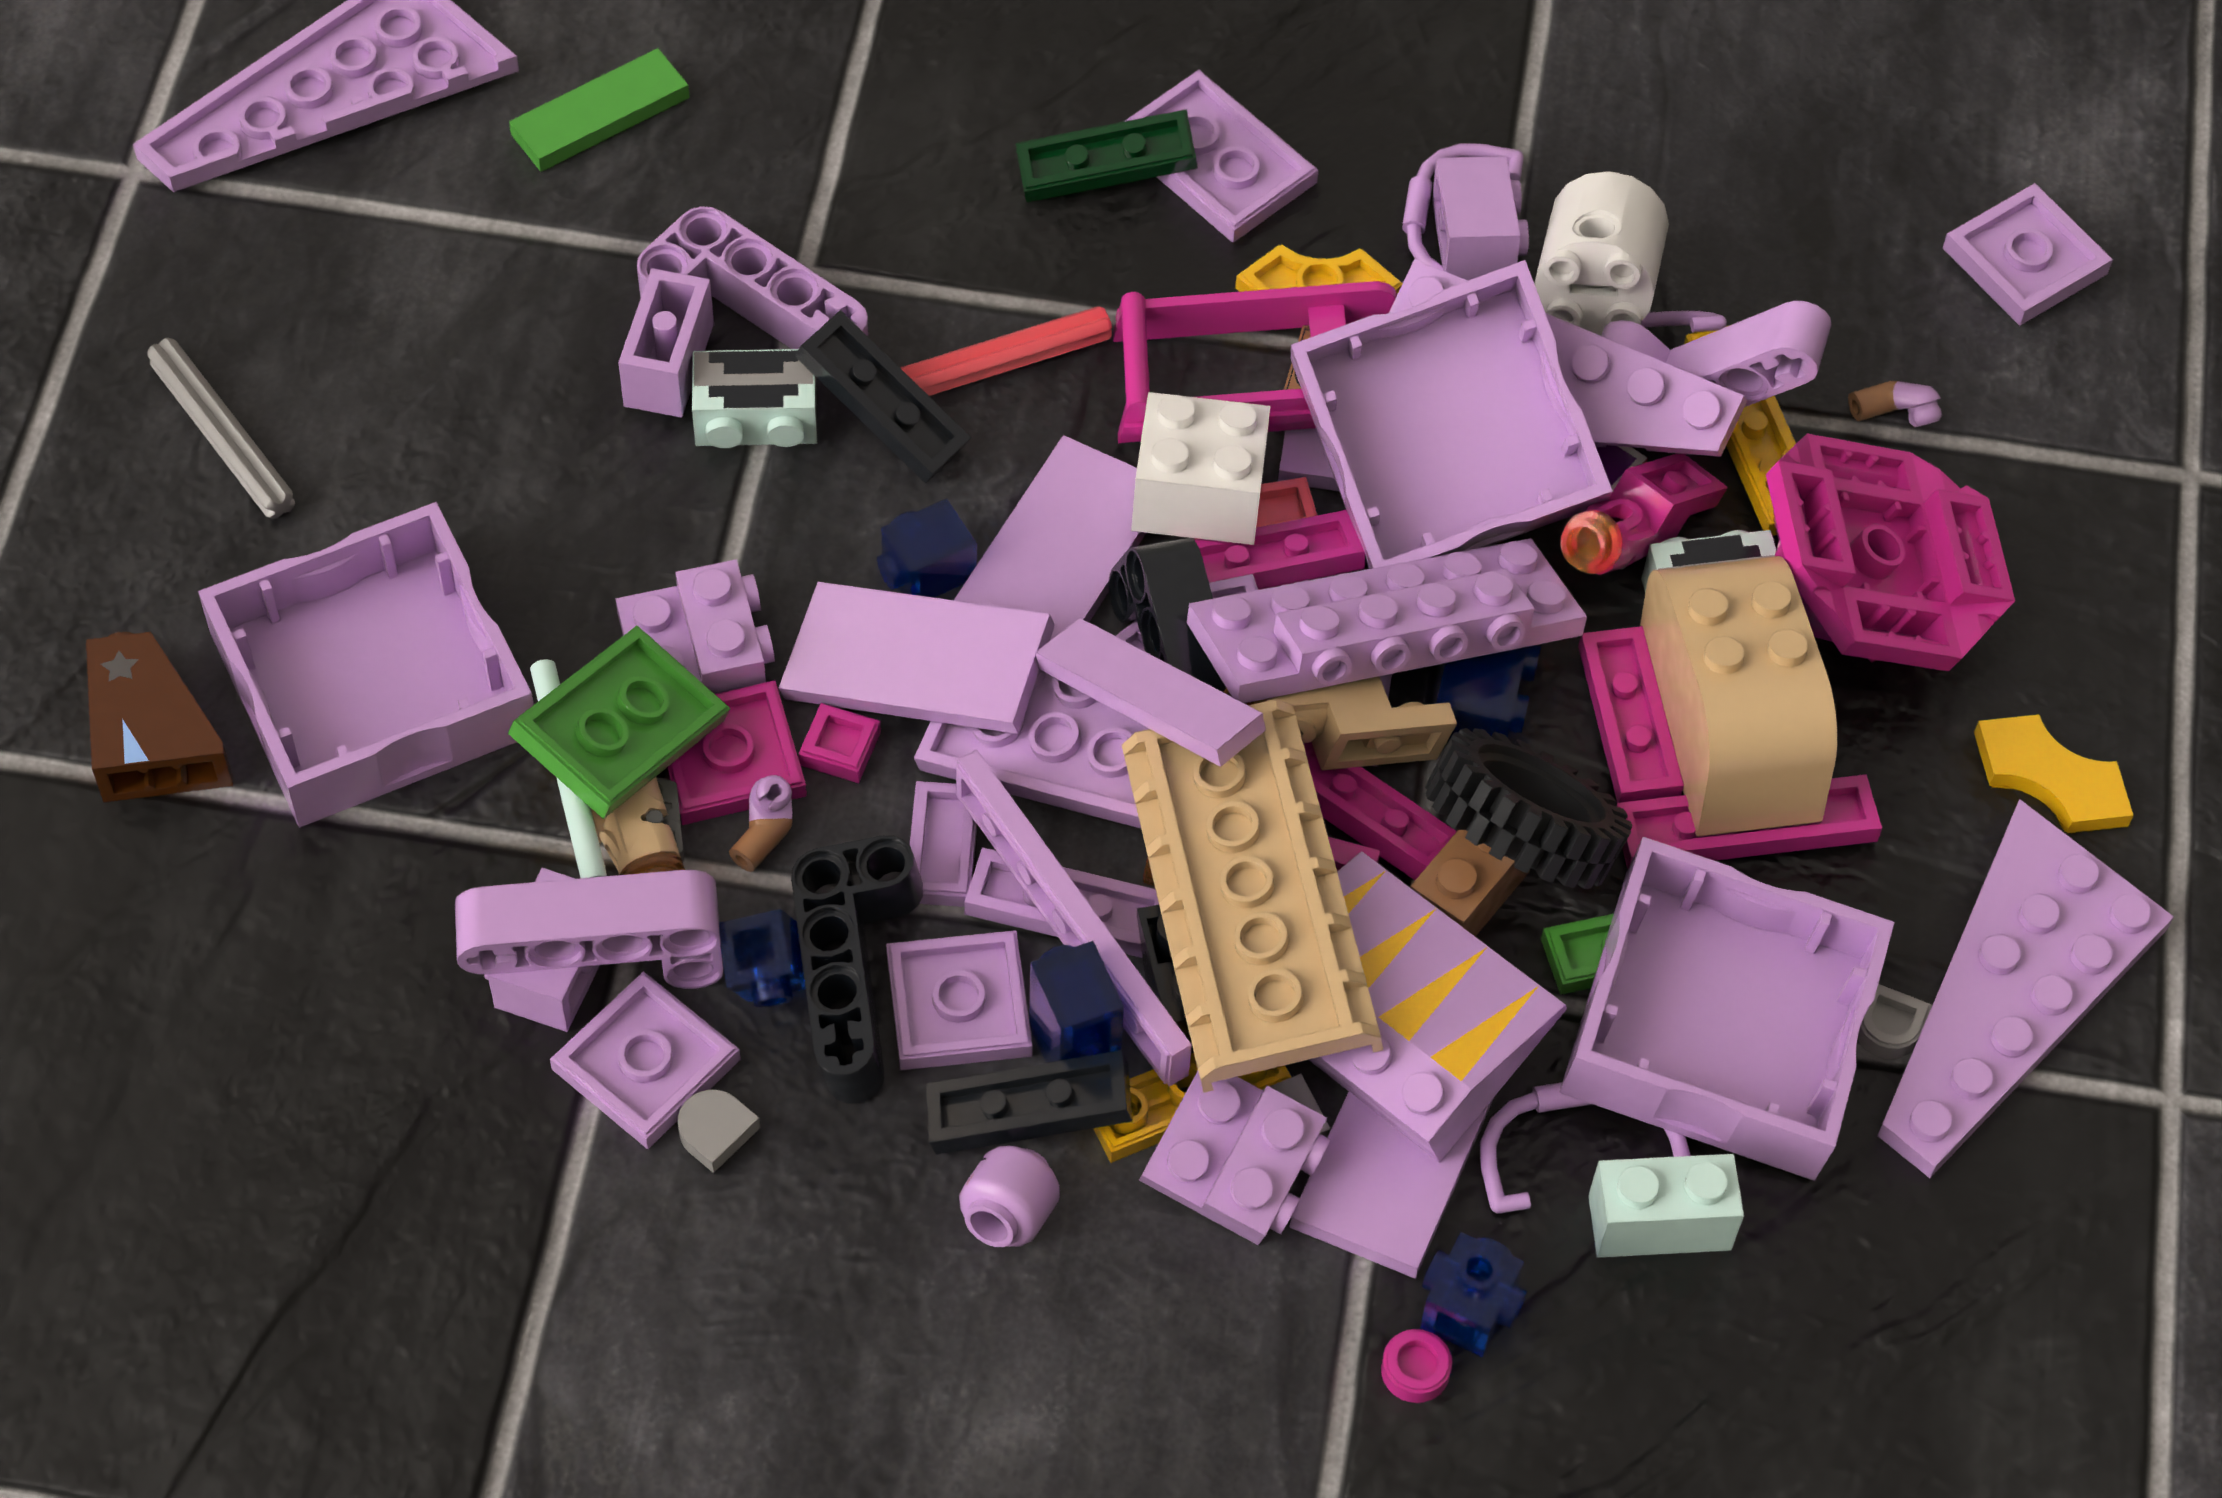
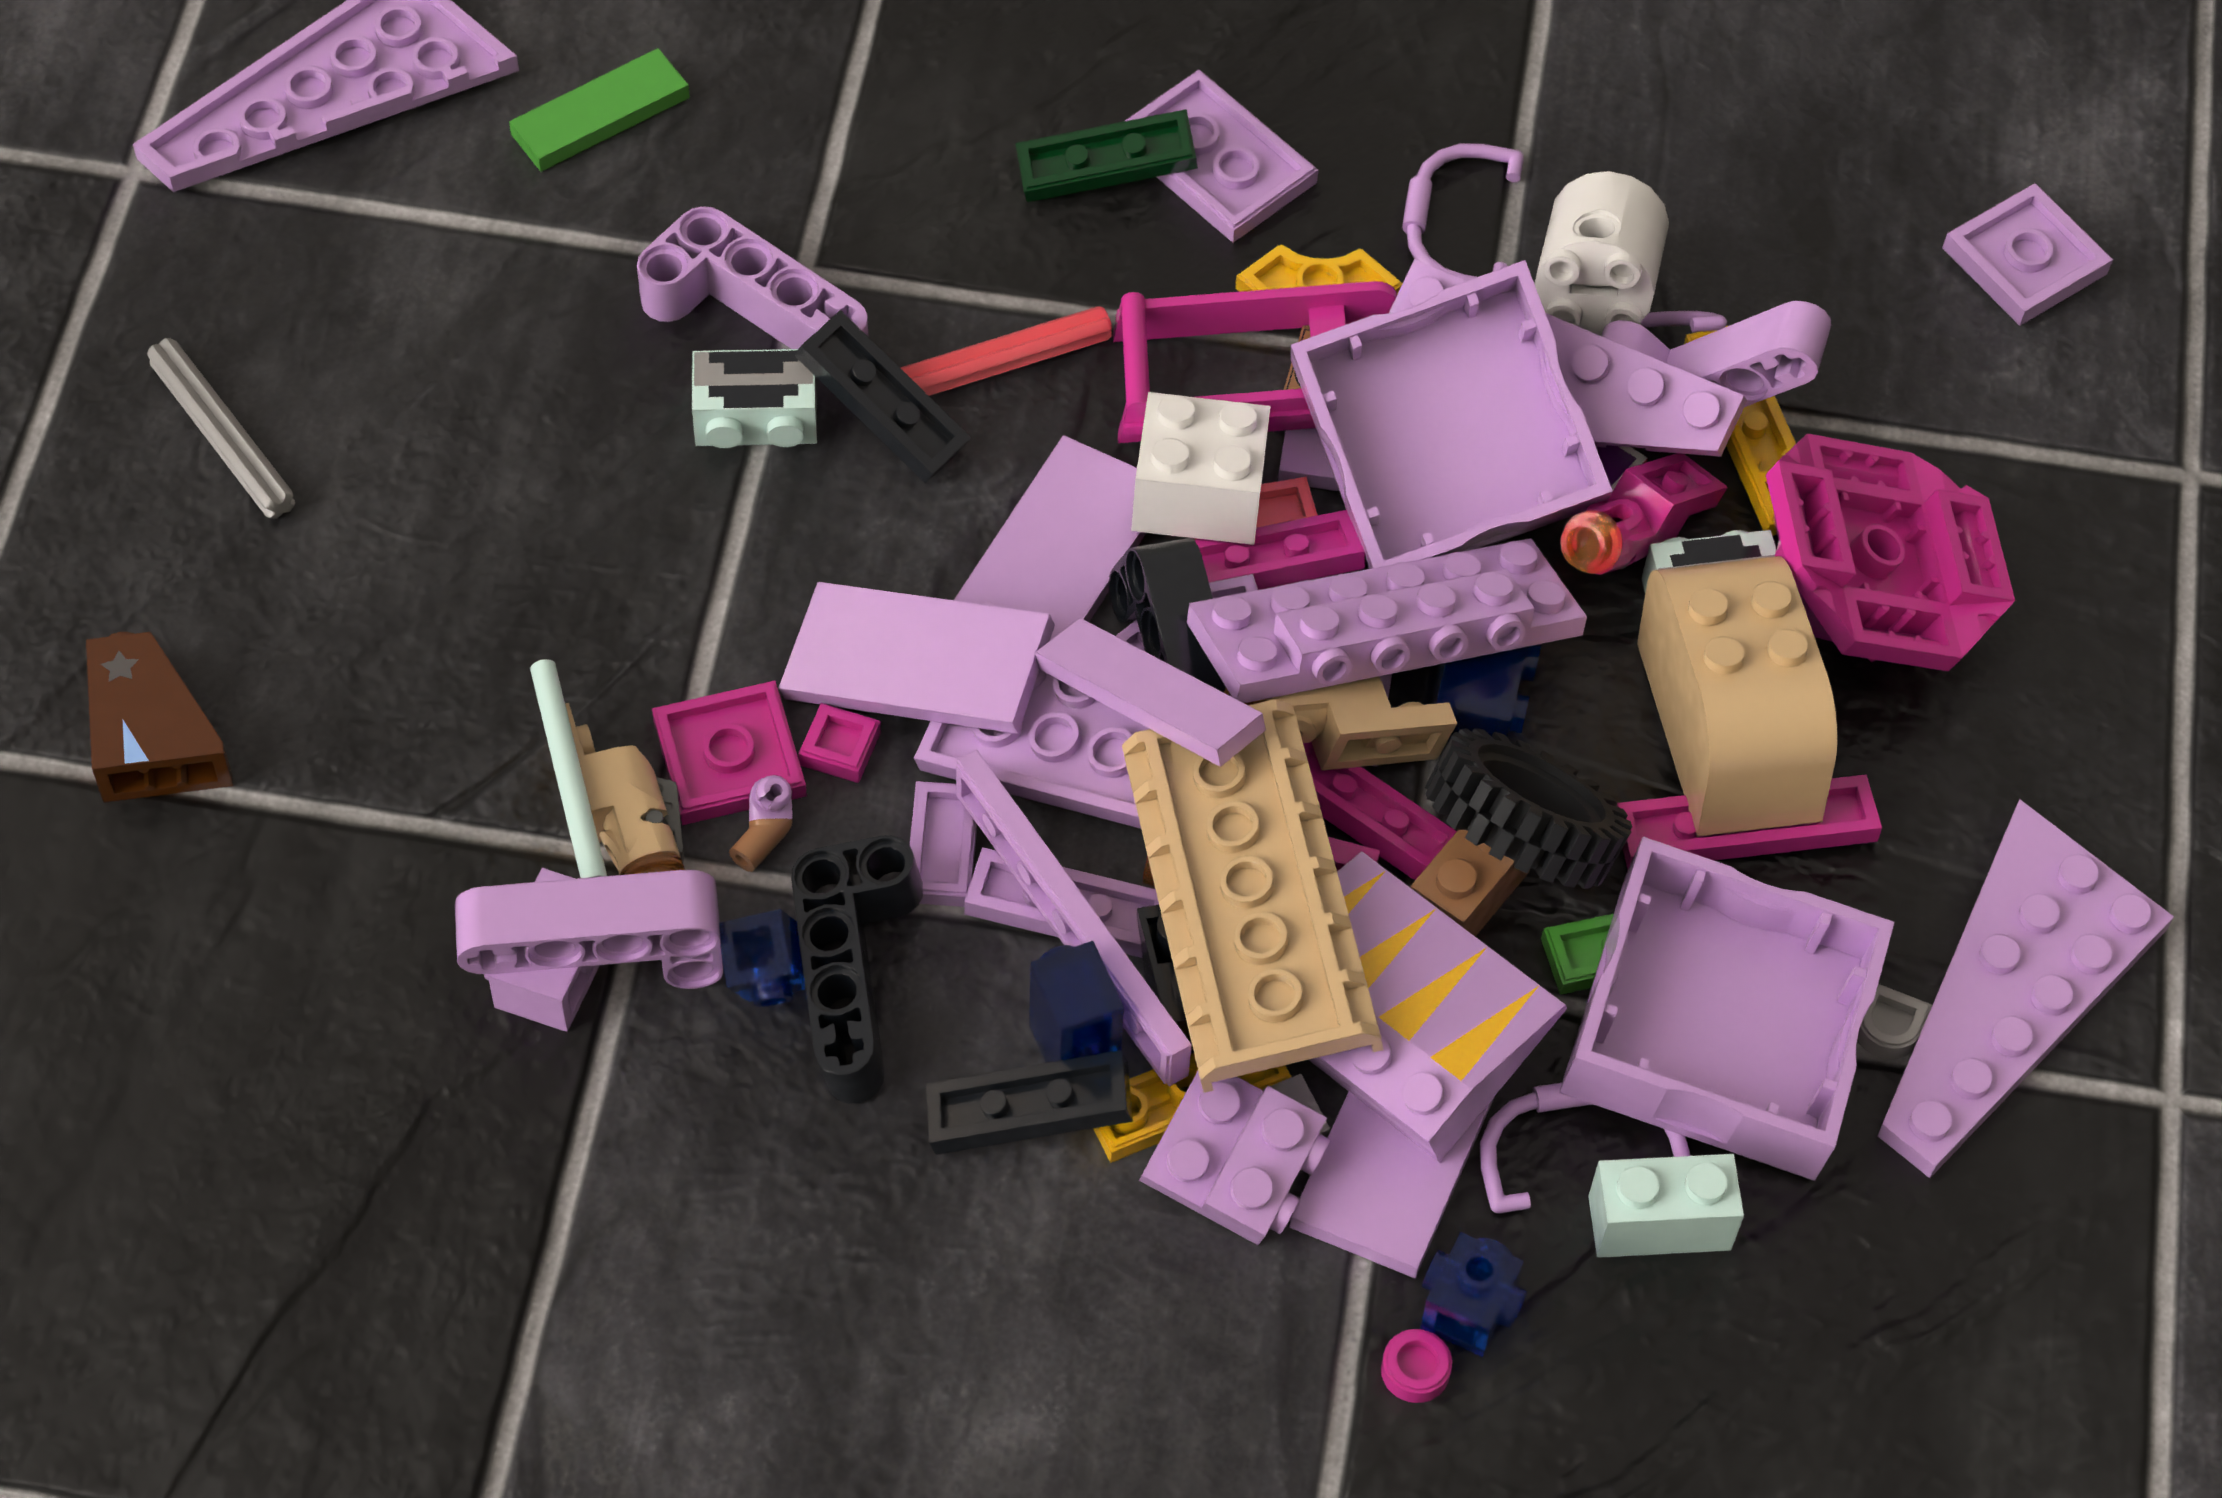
lavender tile [198,502,534,828] -> none
bright green tile [508,626,731,819] -> none
lavender tile [550,971,741,1149] -> none
lavender plate [615,559,775,694] -> none
lavender brick [618,268,714,418] -> none
light grey tile [678,1090,760,1173] -> none
clear blue brick [877,498,977,598] -> none
lavender tile [886,930,1032,1071] -> none
lavender head [959,1146,1060,1247] -> none
lavender brick [1432,156,1529,281] -> none
dark pink plate [1578,626,1684,803] -> none
arm [1848,381,1942,427] -> none
yellow tile [1974,714,2134,833] -> none

